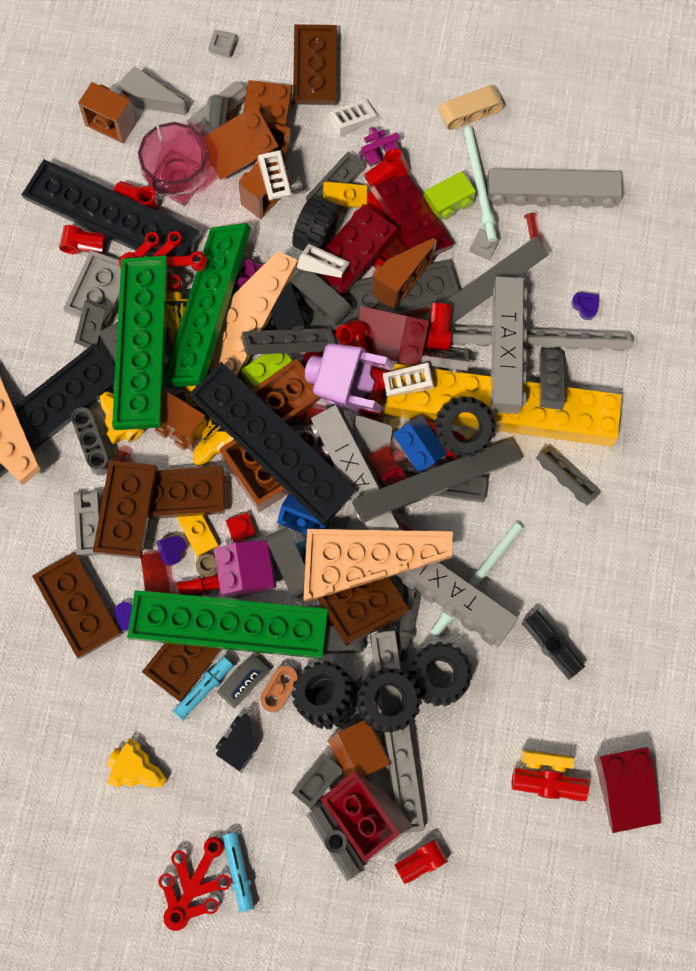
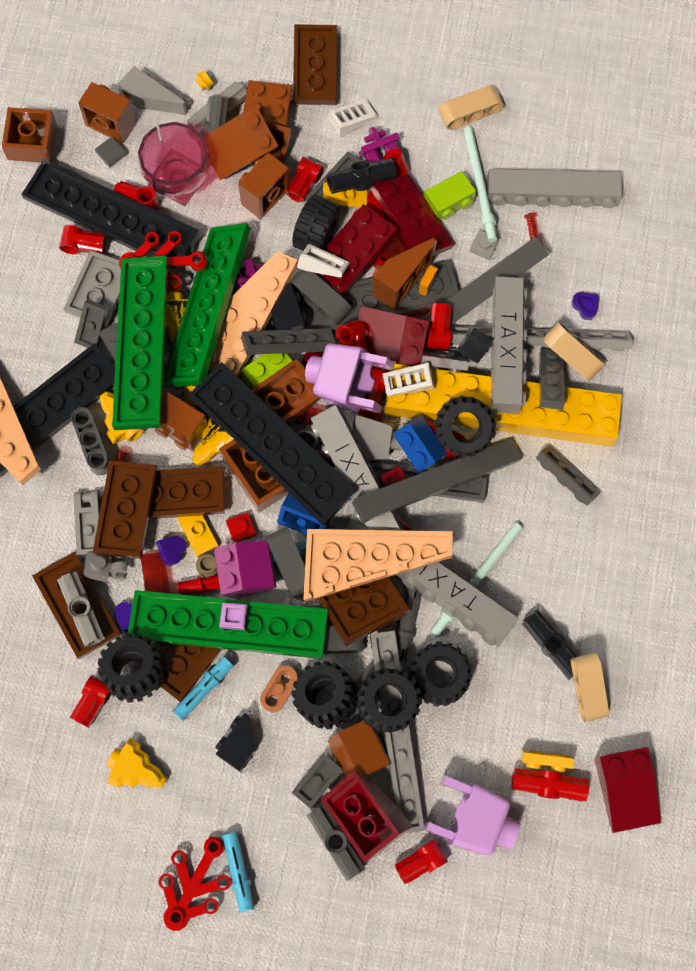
light grey plate [208,29,236,57] -> none
dark grey slope [217,654,271,709] -> none
white slope [258,150,292,200] -> none
clear red plate [366,444,398,477] -> none
none -> dark orange brick [2,107,57,162]
none -> light grey piece [57,572,105,647]
none -> red piece [69,675,111,728]
none -> light grey plate [82,552,128,582]
none -> dark grey tile [95,136,126,168]
none -> black tyre [97,634,165,703]
none -> yellow plate [195,70,214,90]
none -> lavender tile [219,603,248,630]
none -> red piece [286,157,324,203]
none -> black piece [326,158,396,194]
none -> light orange tile [419,265,438,296]
none -> lavender piece [423,776,520,856]
none -> black panel [457,326,493,363]
none -> tan beam [542,322,606,381]
none -> tan beam [571,652,609,723]

